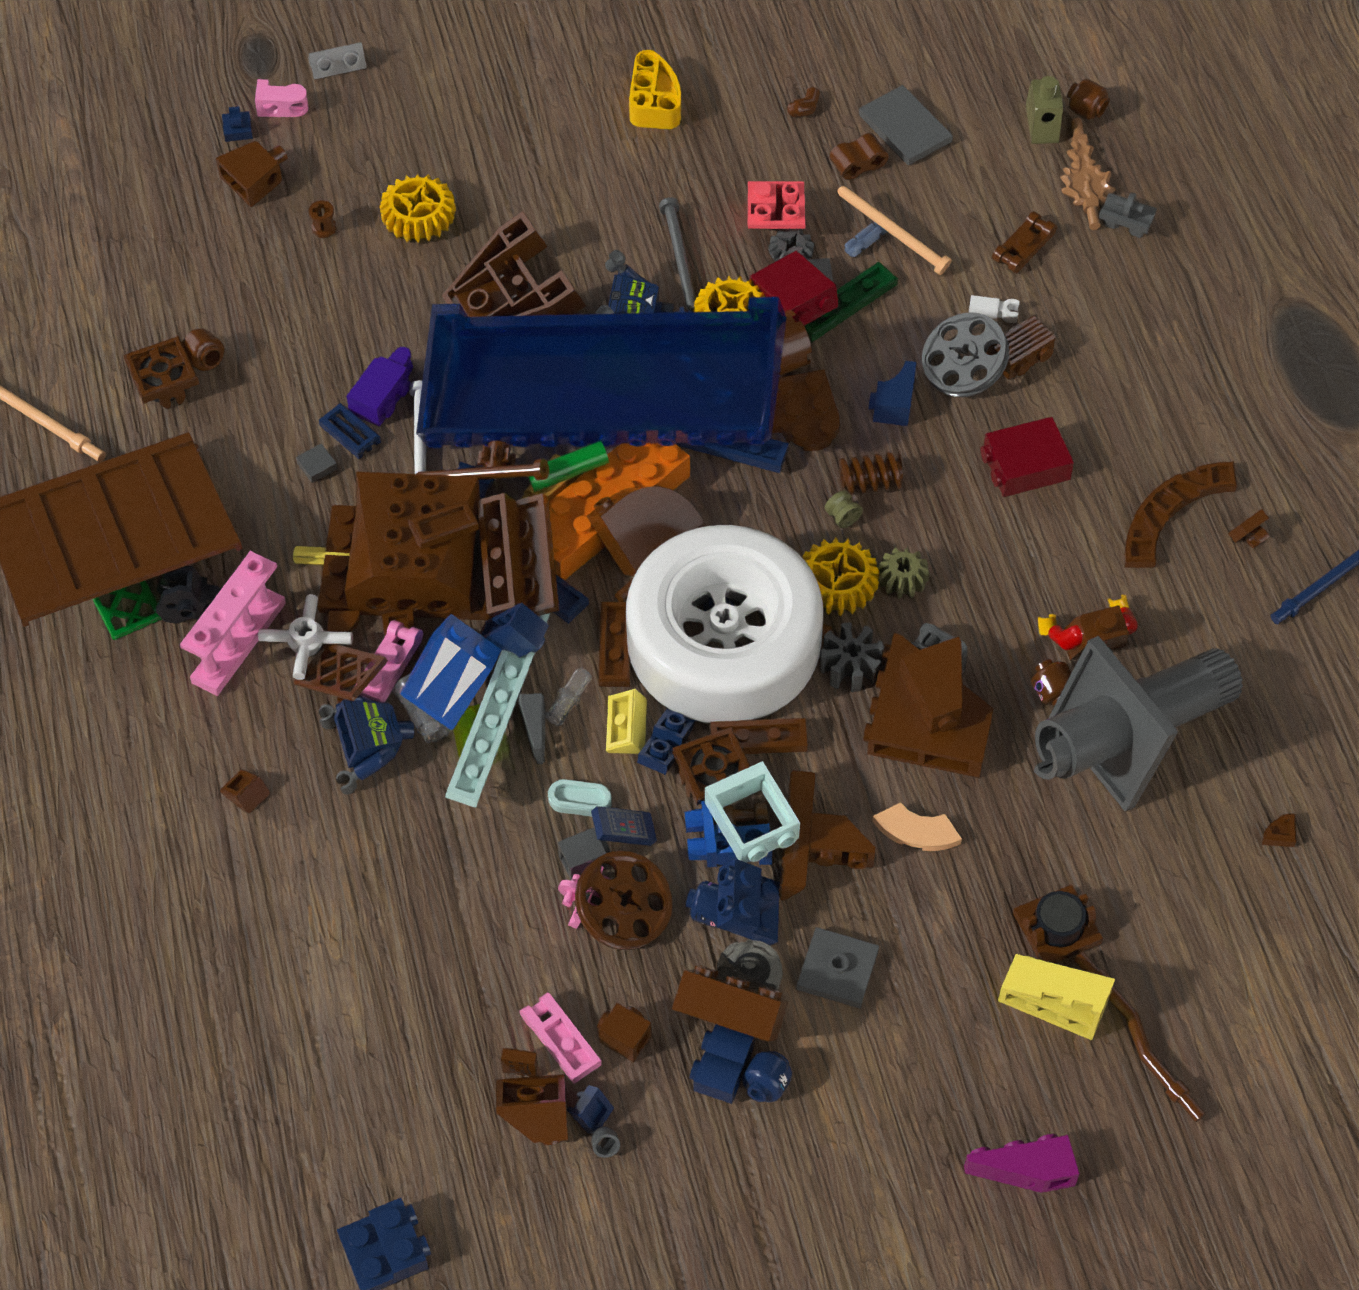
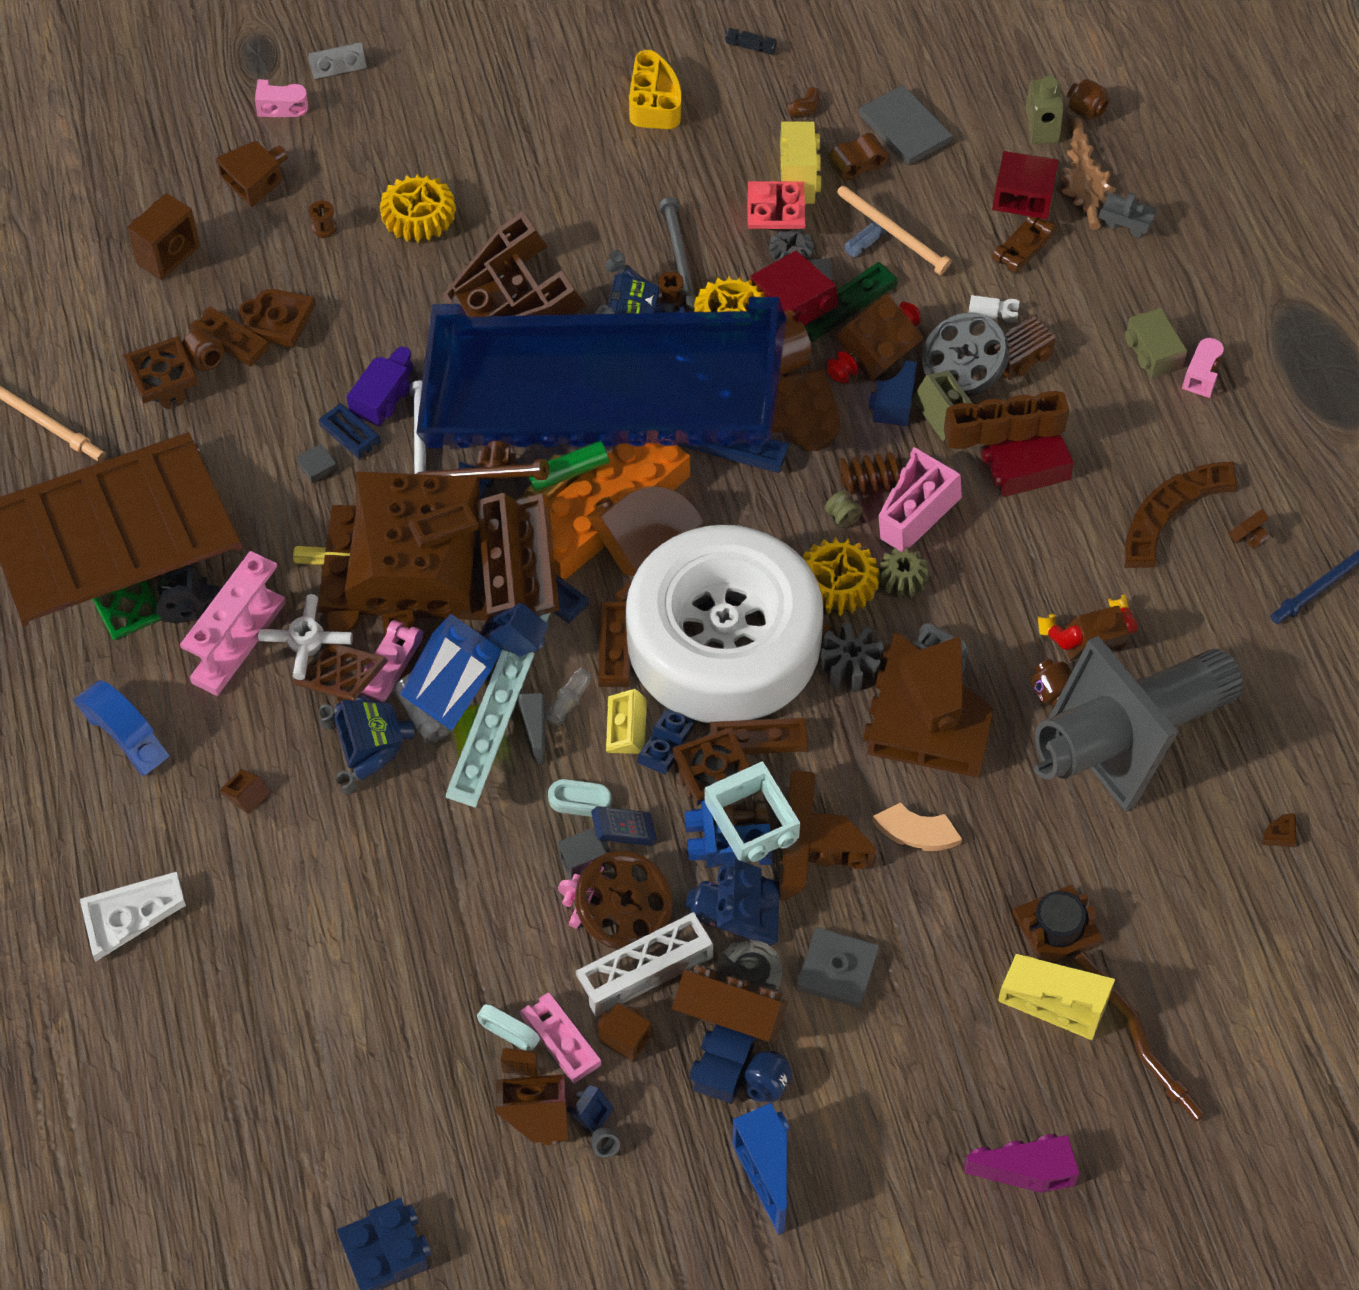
dark blue tile [222,106,253,142] -> none
none -> blue arch [72,680,169,776]
none -> white wing [80,872,186,962]
none -> reddish brown brick [127,193,200,280]
none -> reddish brown plate [189,307,269,367]
none -> reddish brown plate [238,289,316,347]
none -> light aqua tile [477,1004,540,1051]
none -> white fence [576,912,713,1017]
none -> reddish brown bush [659,271,684,309]
none -> black axle [725,28,777,55]
none -> blue slope [732,1103,789,1235]
none -> light yellow wedge [780,122,821,204]
none -> reddish brown brick [827,293,924,384]
none -> bright pink wedge [878,447,962,552]
none -> olive brick [912,370,973,442]
none -> reddish brown brick [944,391,1070,449]
none -> dark red brick [992,151,1059,219]
none -> olive brick [1125,308,1187,378]
none -> bright pink leg [1182,338,1224,398]

